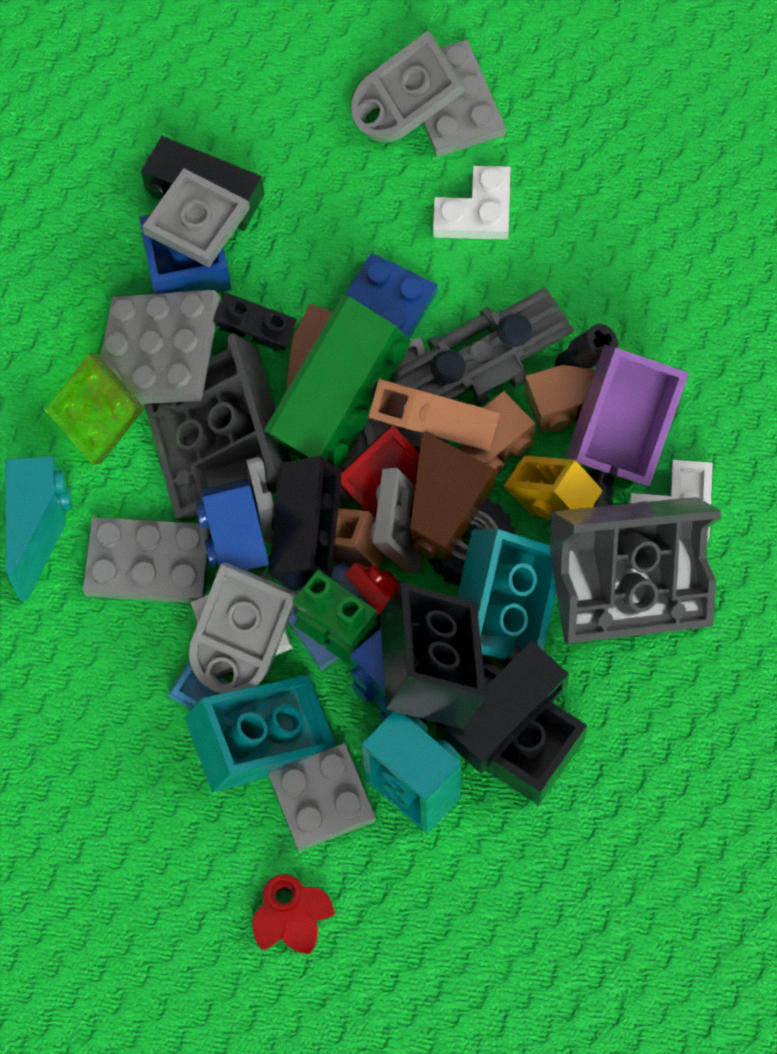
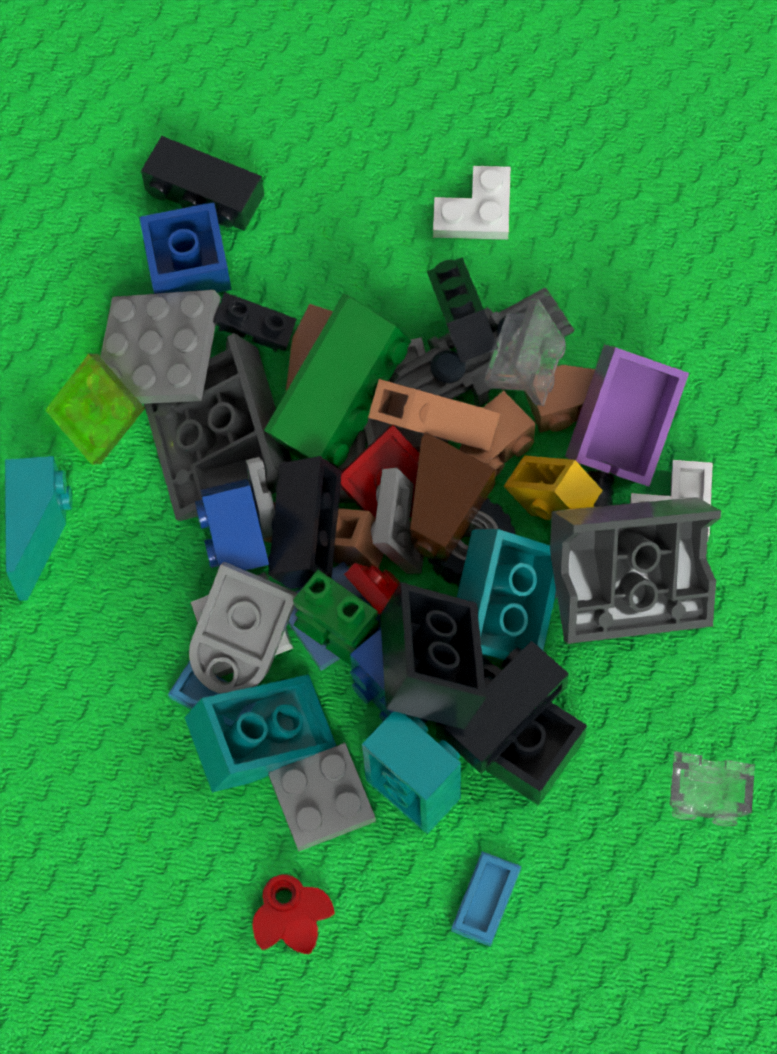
light grey plate [83,517,211,603] -> none
light grey plate [142,168,250,267] -> none
blue plate [345,253,438,338] -> none
light grey plate [351,30,467,142] -> none
light grey plate [422,40,506,158] -> none
black hinge [554,324,618,369] -> none
none -> black brick [427,257,498,363]
none -> dark azure tile [451,851,521,947]
none -> clear bracket [484,299,566,406]
none -> clear cylinder [669,751,755,826]

